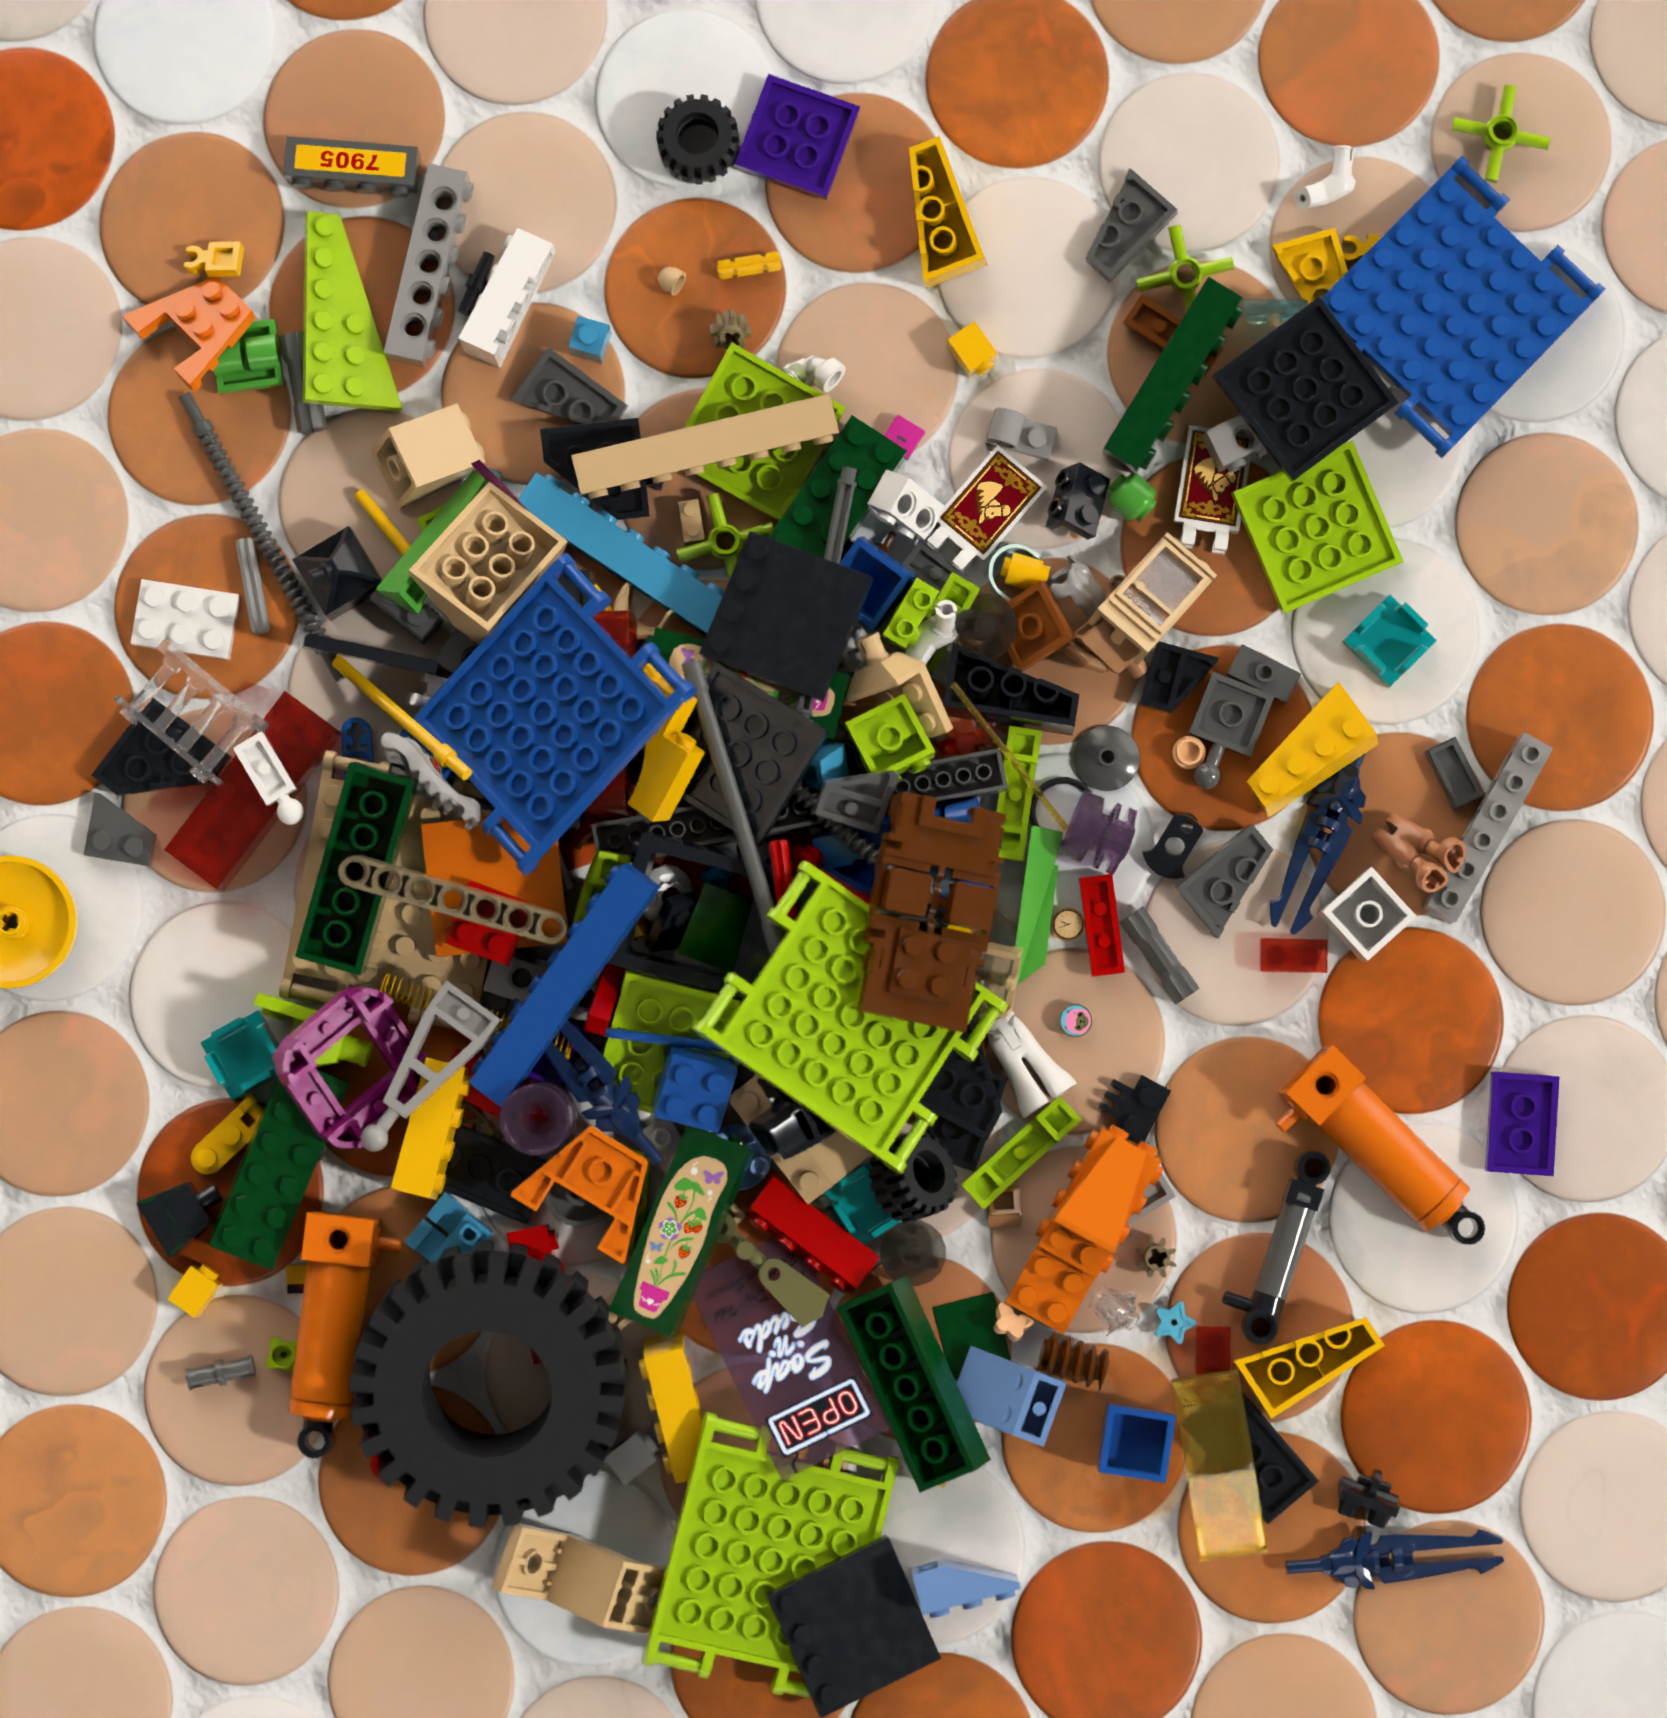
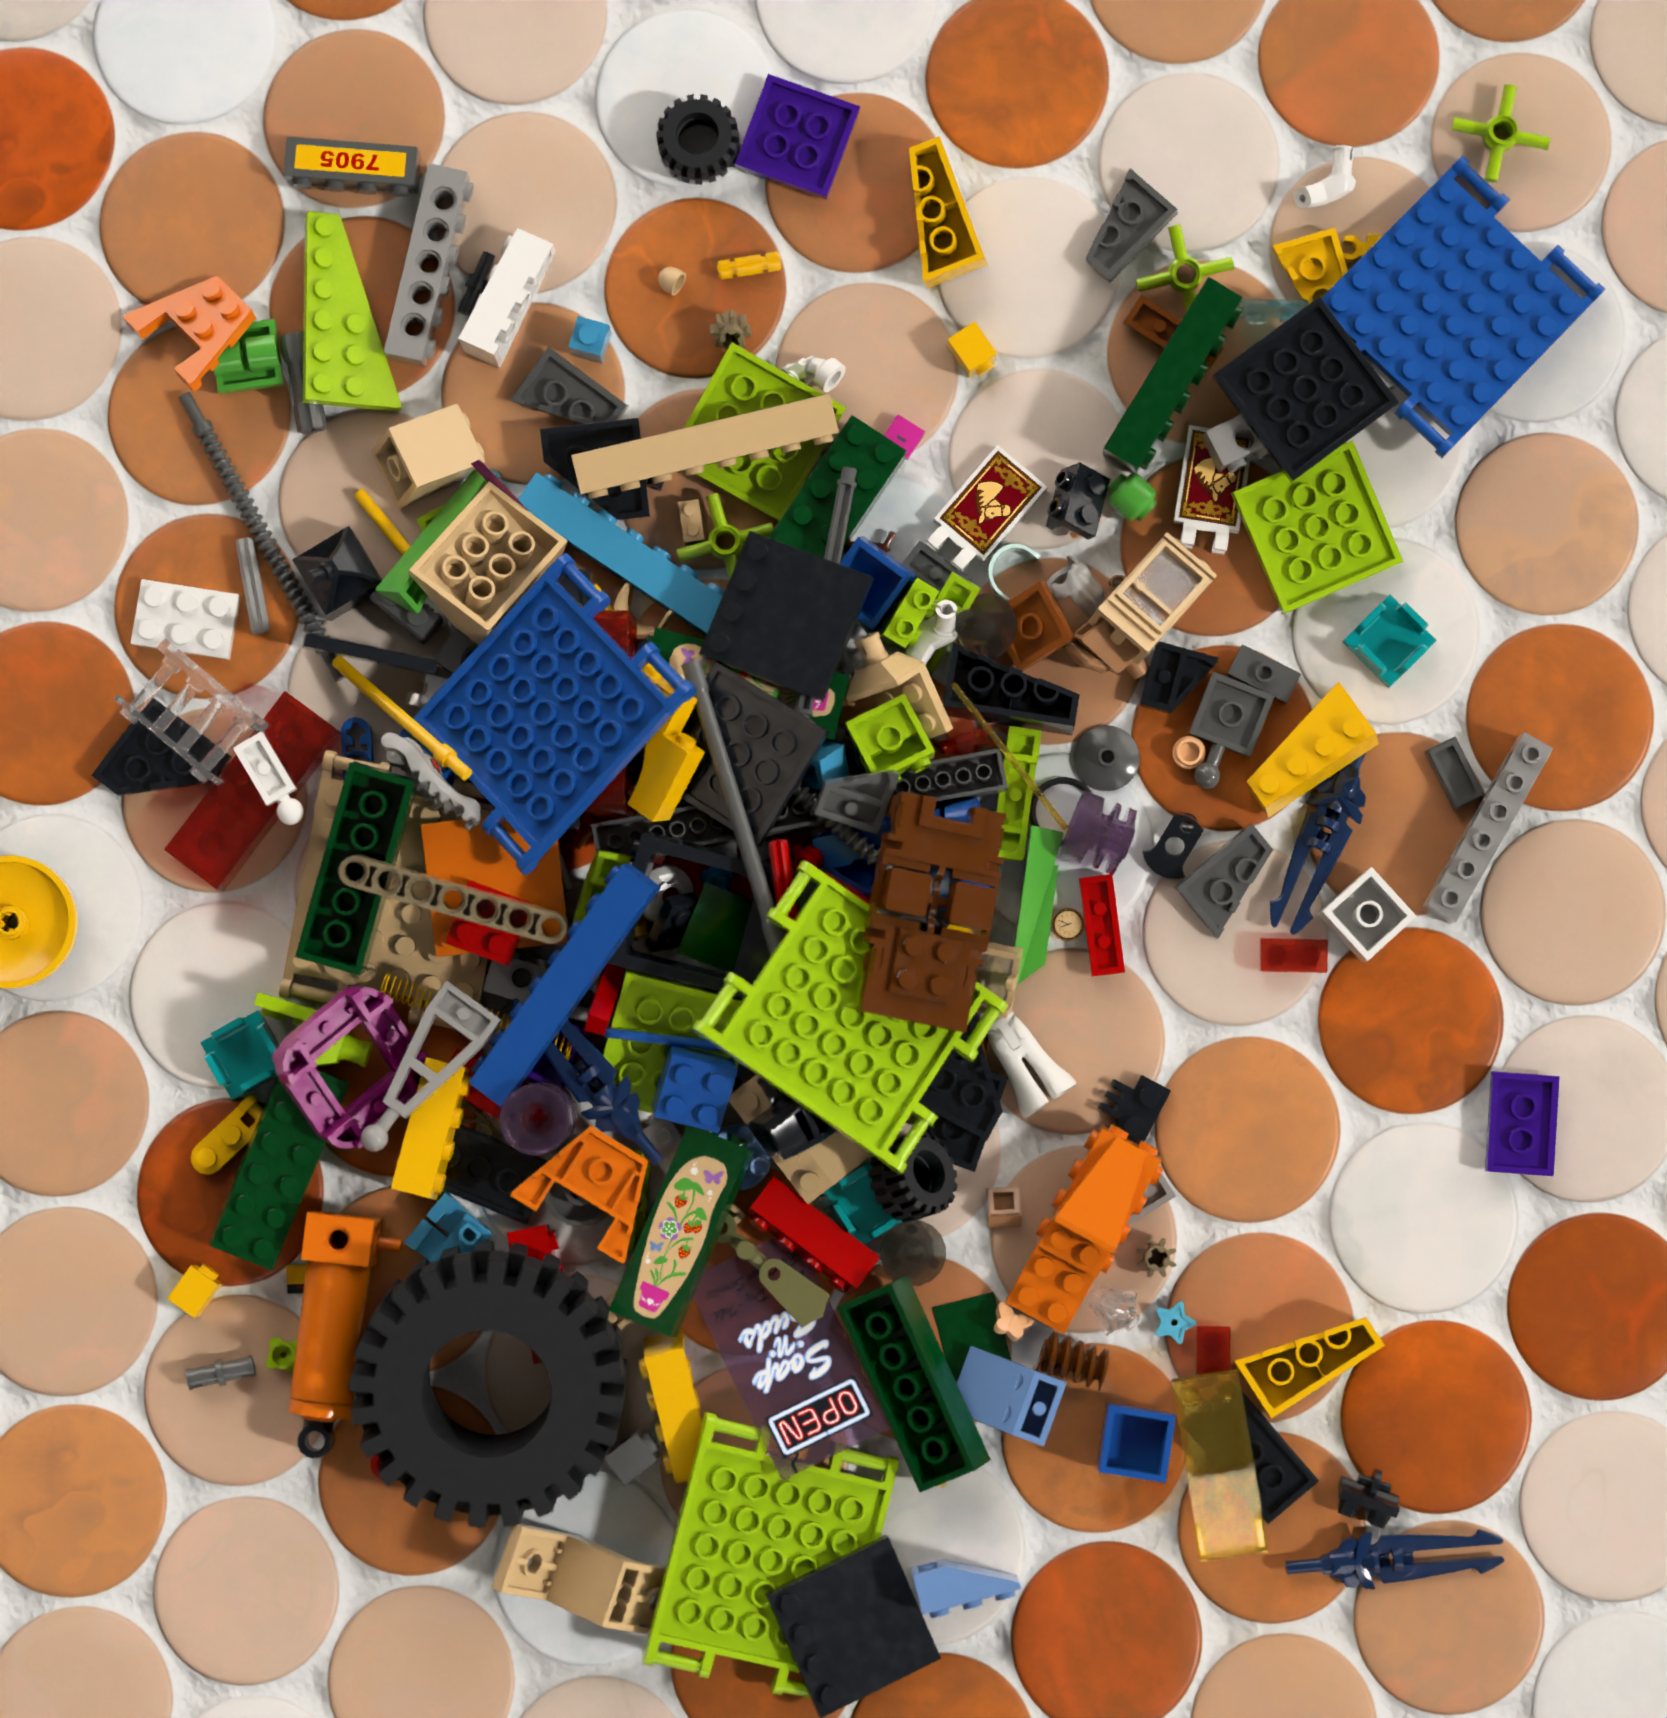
dark grey wing [83,793,157,867] -> none
black torso [136,1182,224,1258] -> none
yellow plate [184,242,244,277] -> none
white brick [868,469,946,541] -> none
lime slope [961,1095,1082,1210] -> none
light grey plate [985,408,1057,461] -> none
yellow brick [1000,552,1051,590] -> none
tile [1059,1004,1092,1037] -> none
dark grey axle [1119,906,1200,1005] -> none
piece [1222,1151,1331,1344] -> none
orange piece [1276,1045,1485,1245] -> none
nougat piece [1372,813,1466,893] -> none

